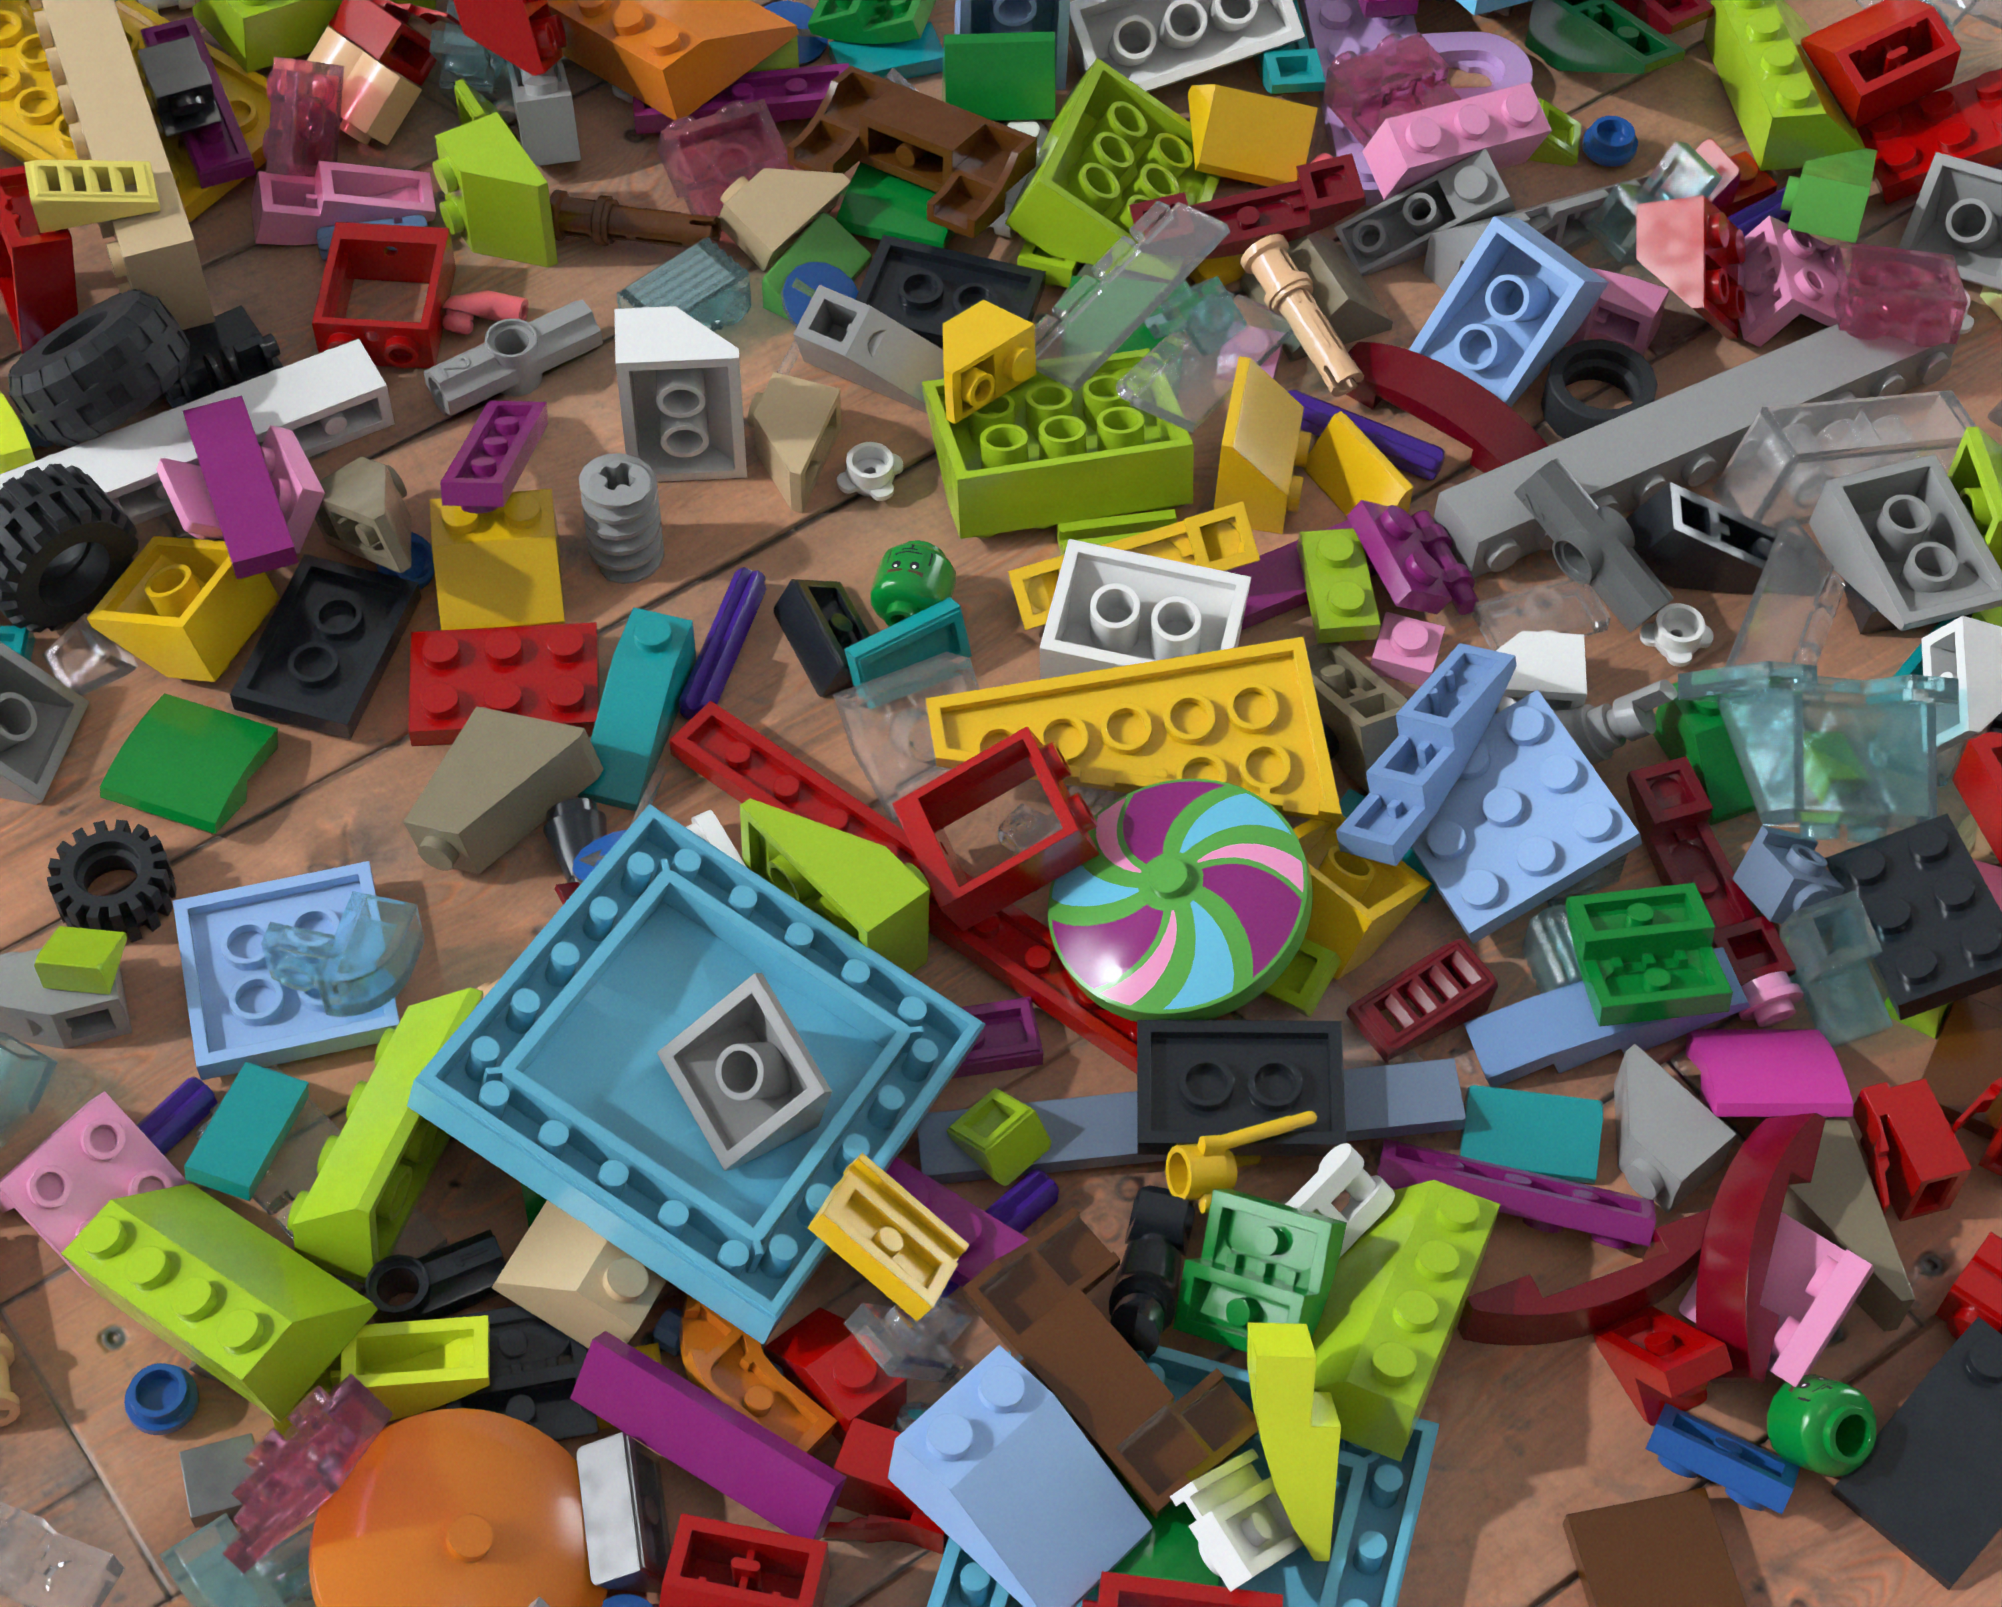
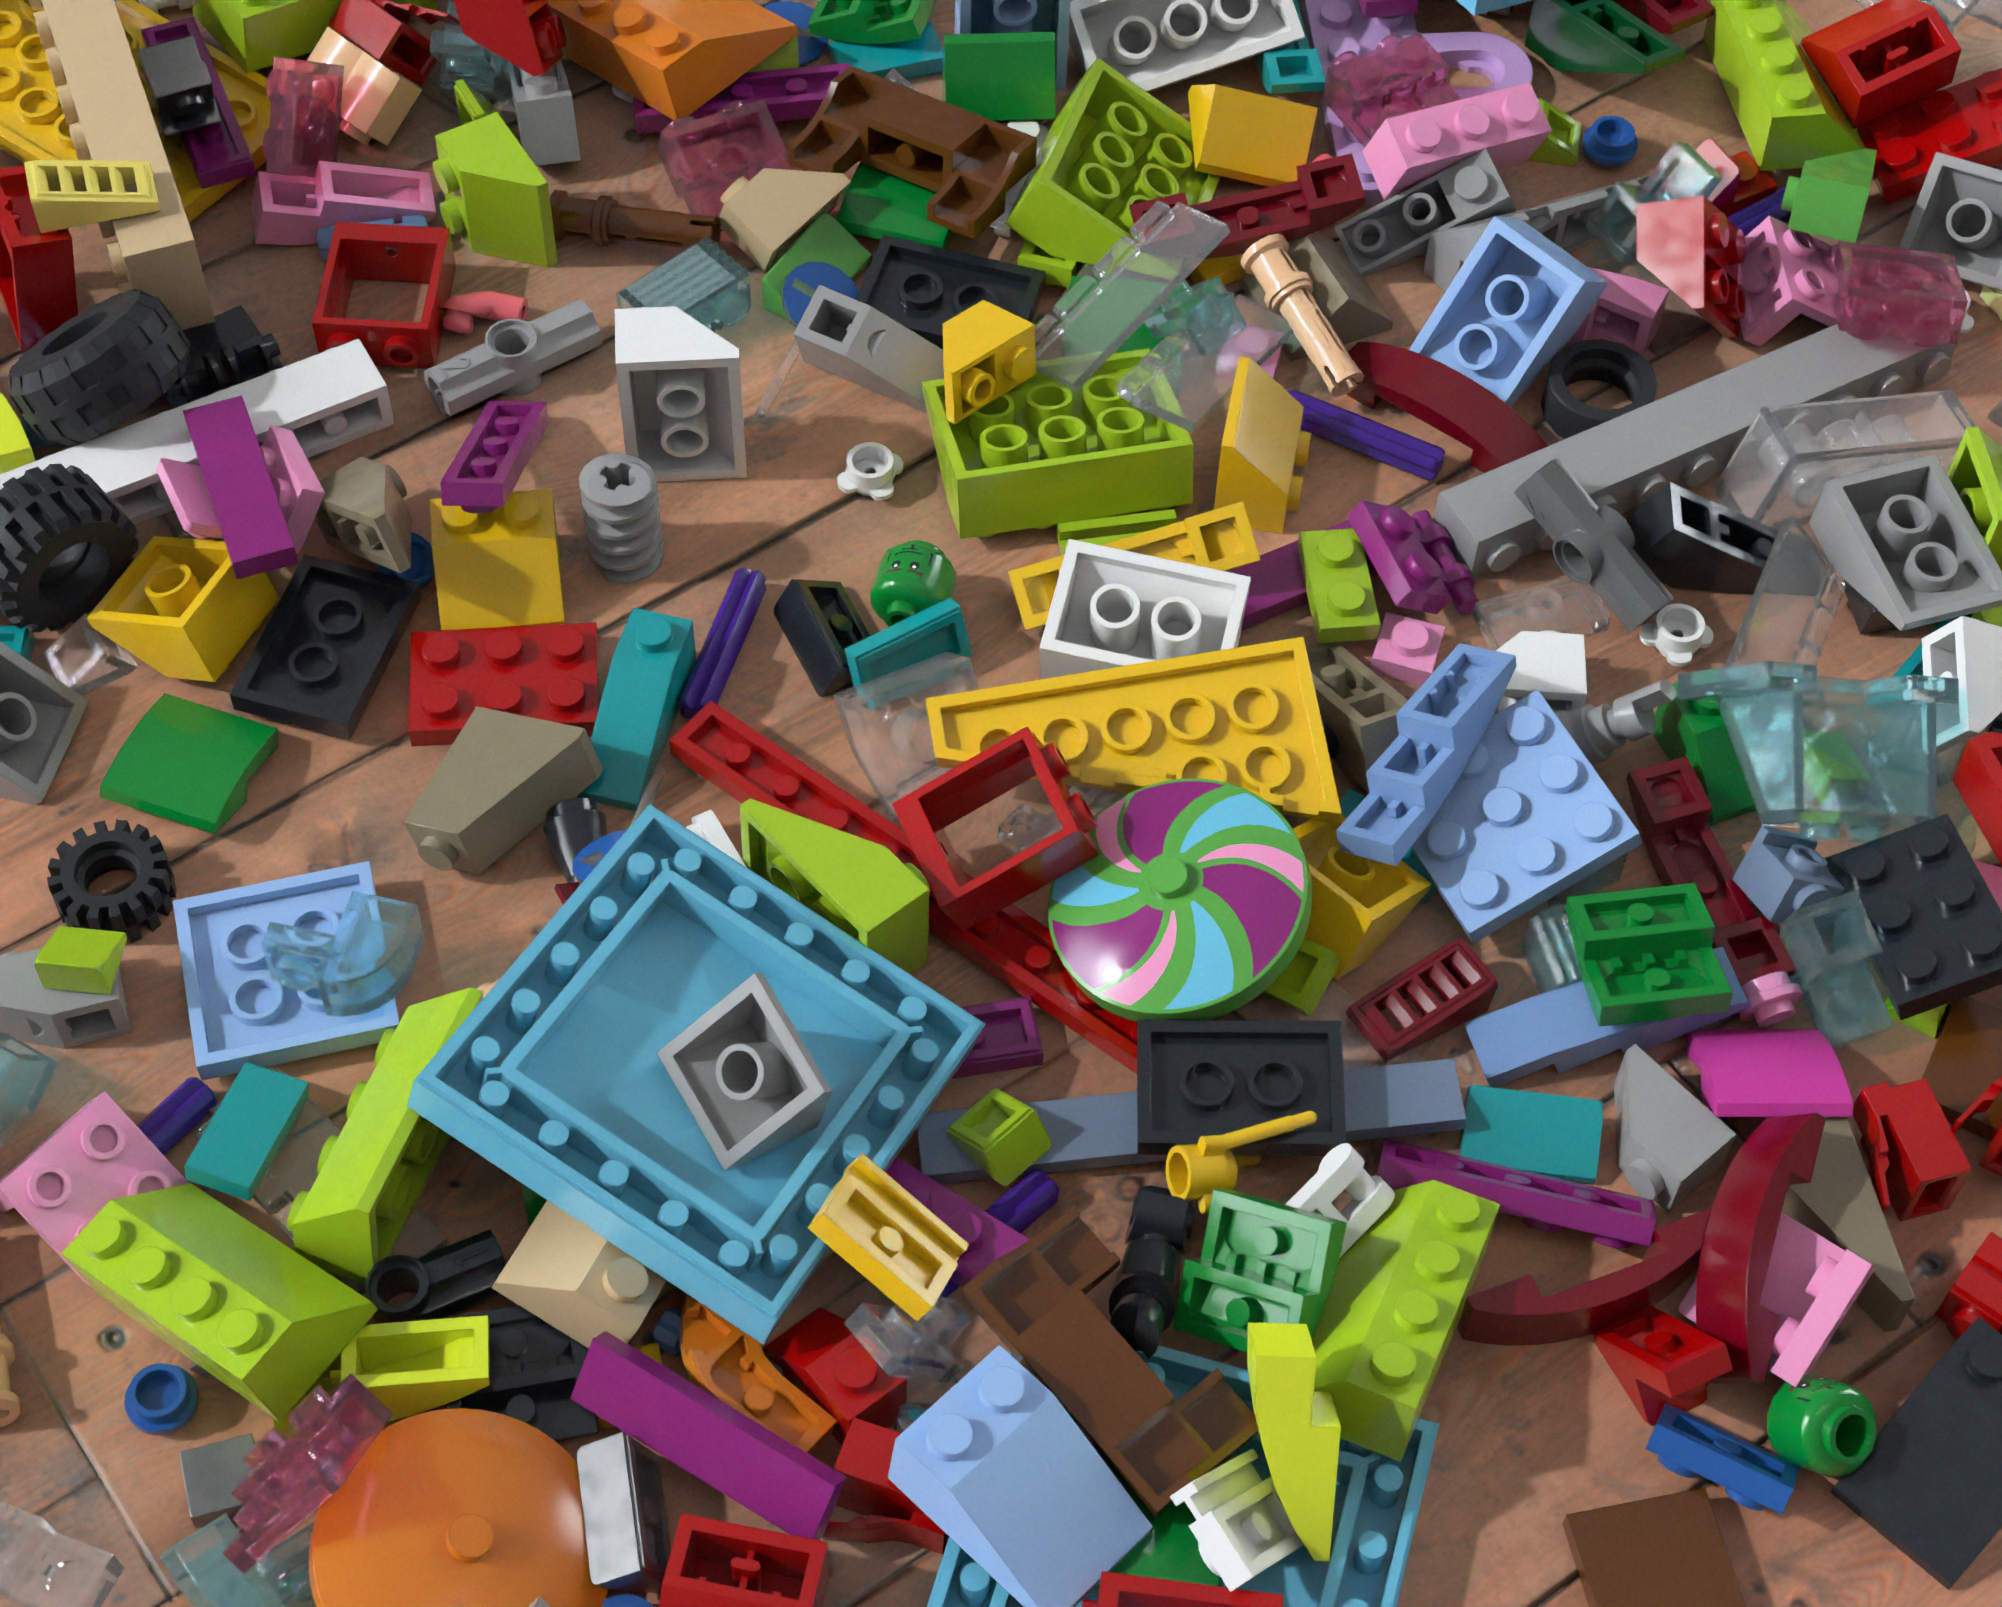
tan slope [747,372,841,513] -> none
yellow slope [1303,411,1414,517] -> none

